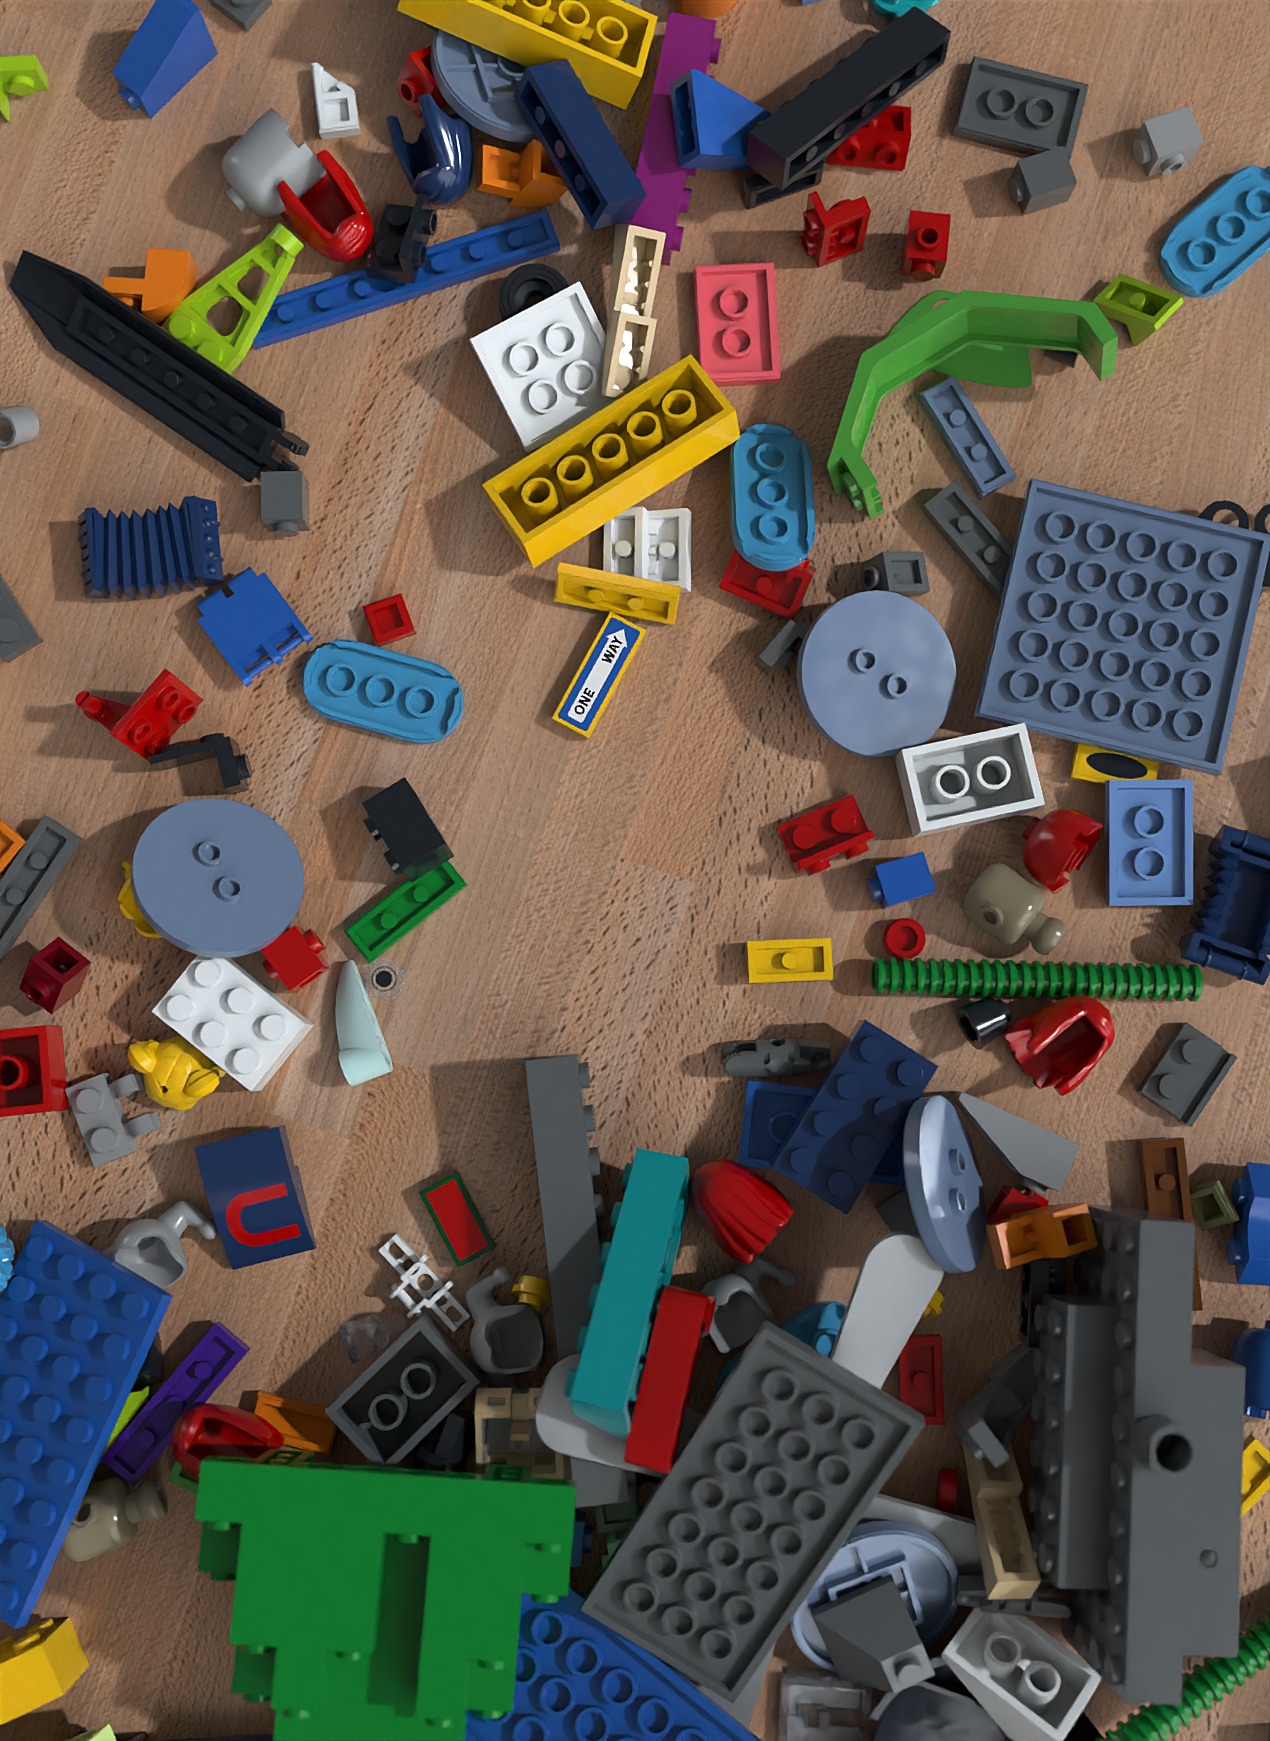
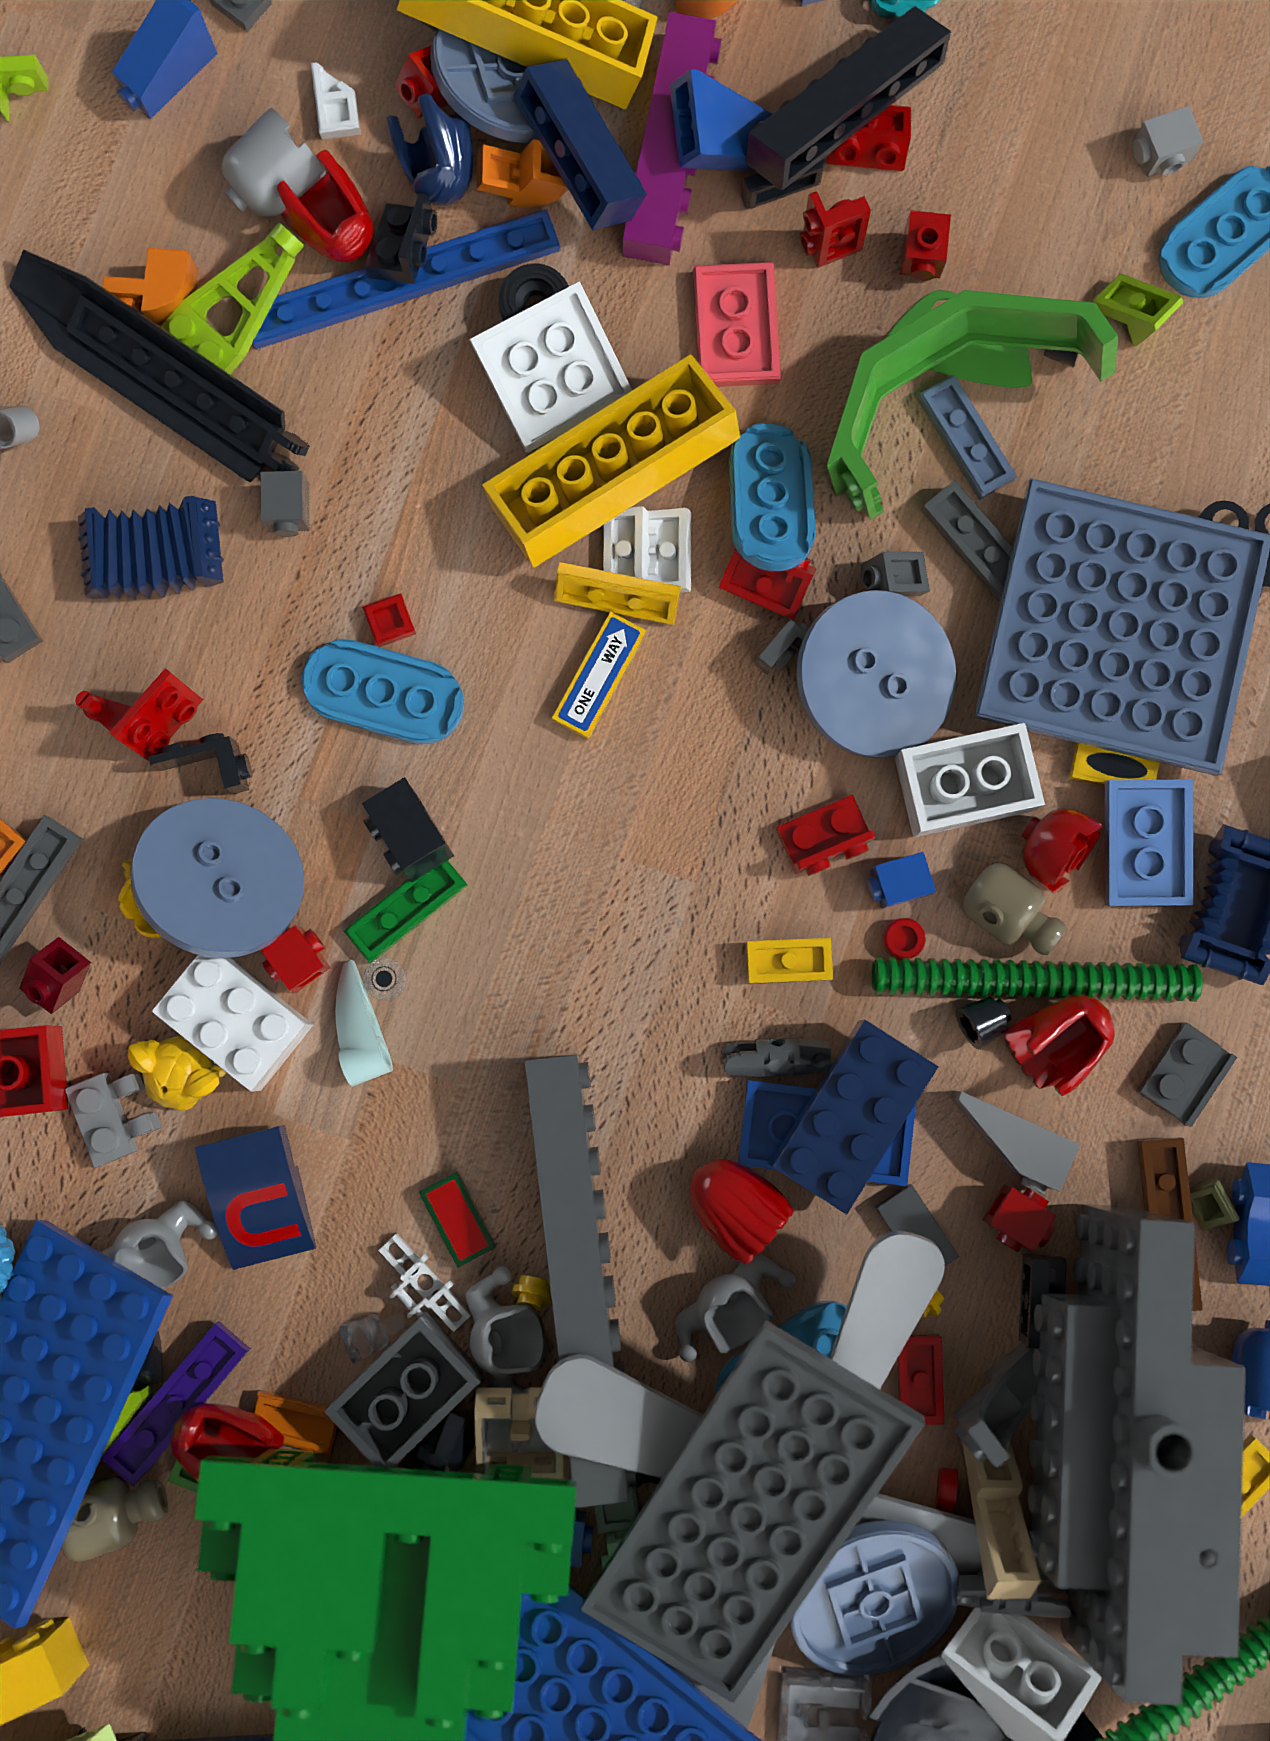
blue plate [196,566,314,687] -> none
teal slope [565,1148,690,1440] -> none
tan slope [601,224,666,398] -> none
red beam [624,1286,716,1474] -> none
dark grey slope [810,1574,935,1693] -> none
sand blue plate [903,1095,986,1273] -> none
dark grey tile [952,56,1089,161] -> none
orange brick [986,1203,1098,1269] -> none
dark grey brick [1008,146,1077,215] -> none

